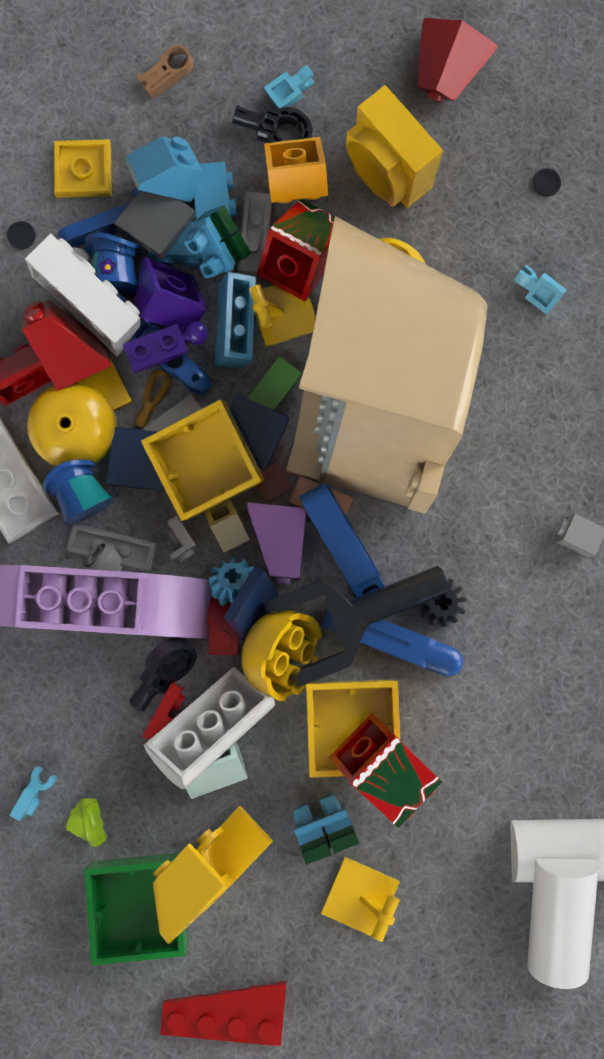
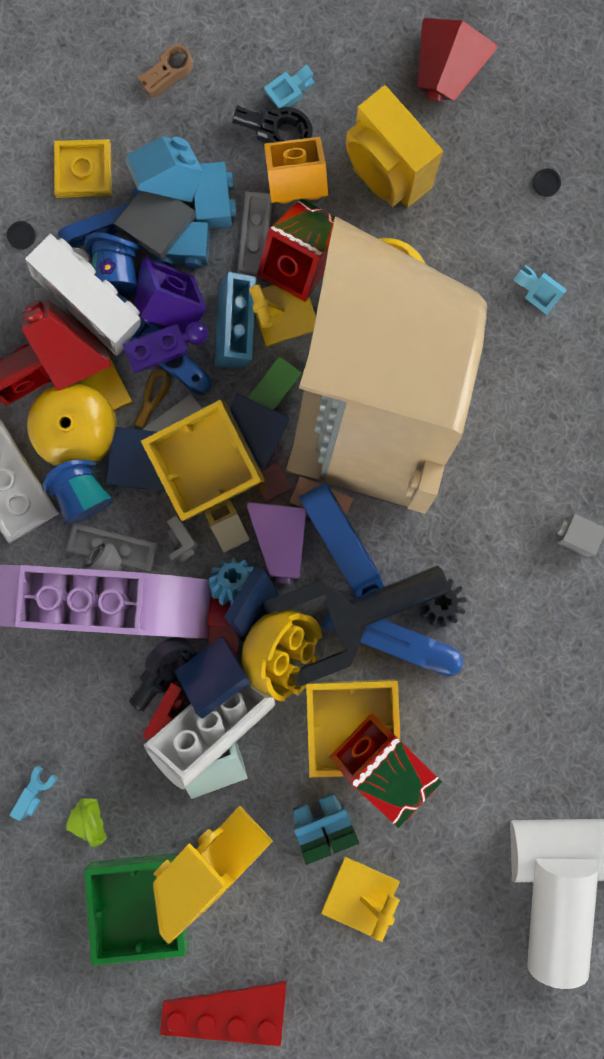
dark azure hips [184,205,251,278] -> none
none -> dark blue tile [174,636,251,719]

